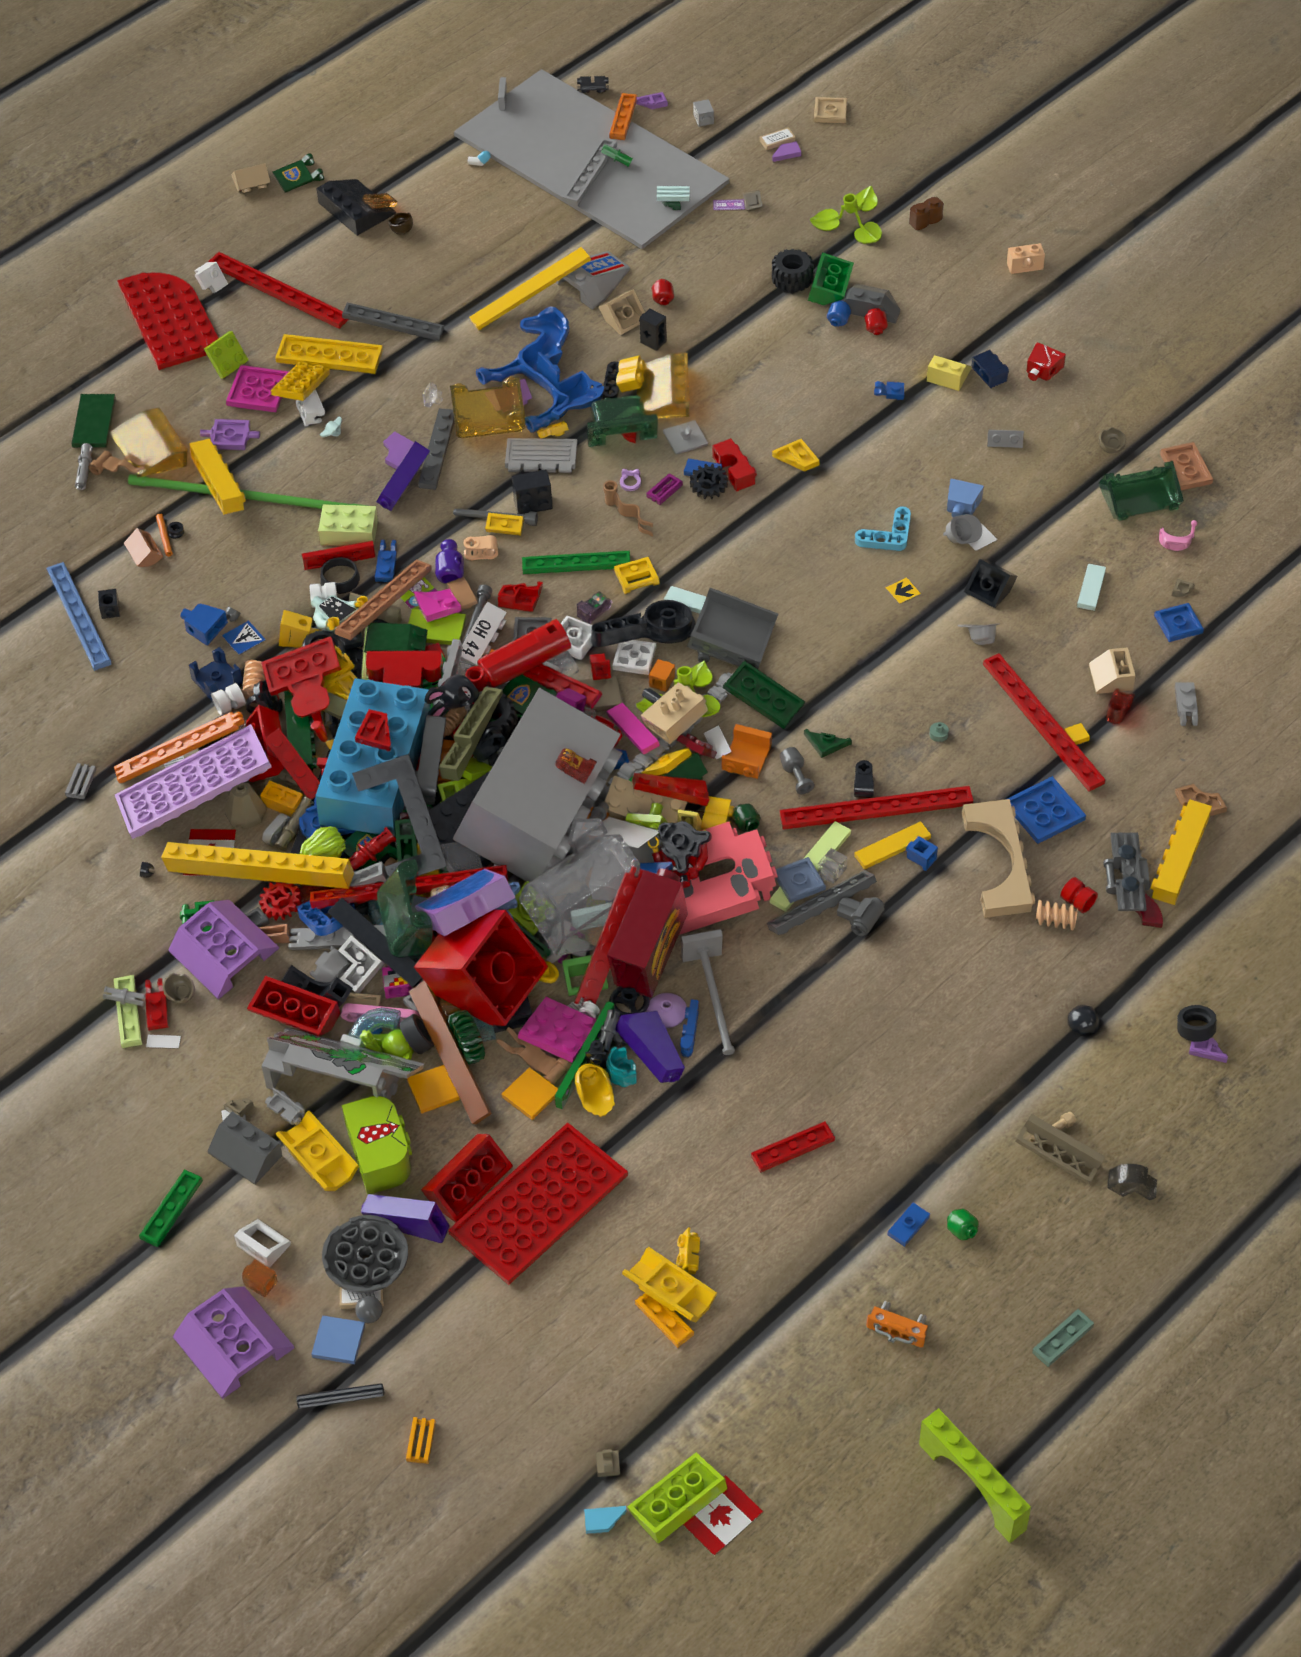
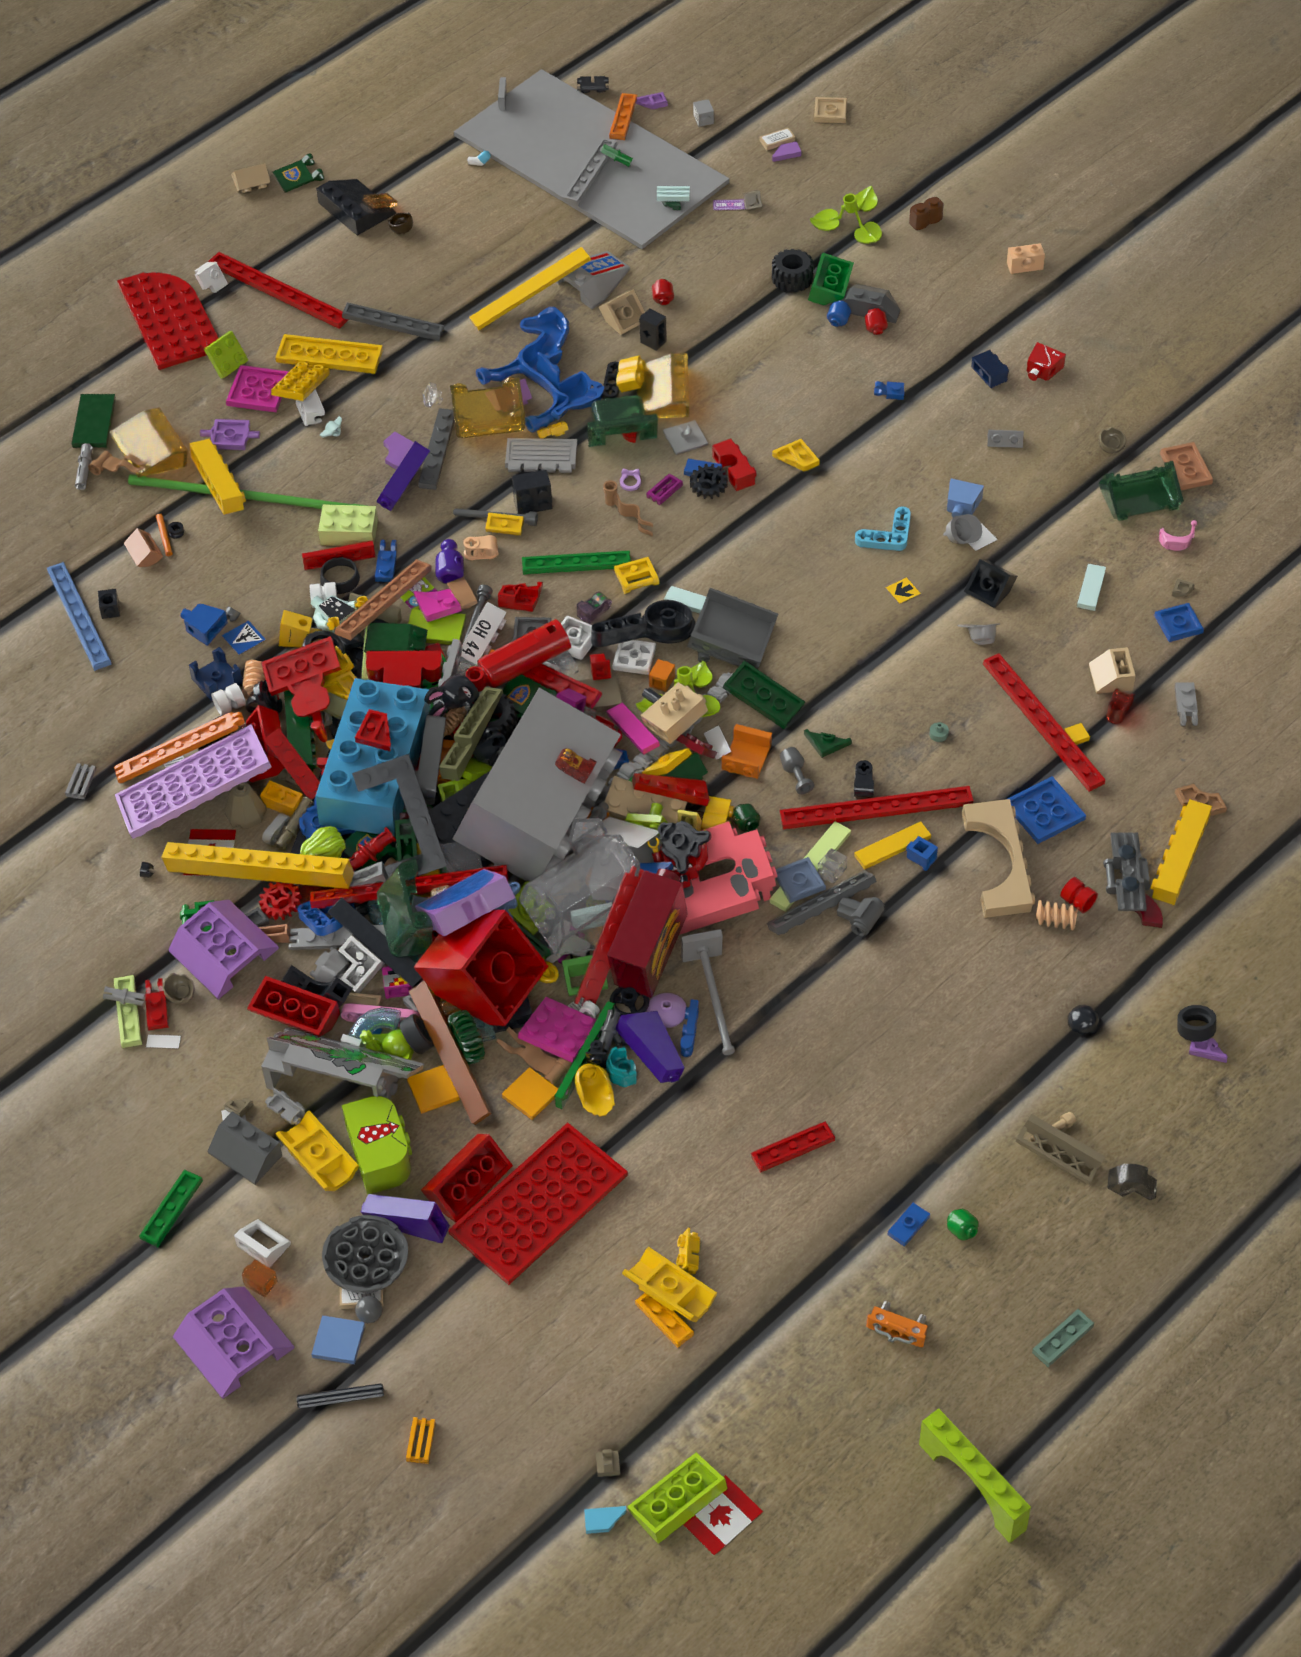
light yellow slope [927,355,972,391] -> none

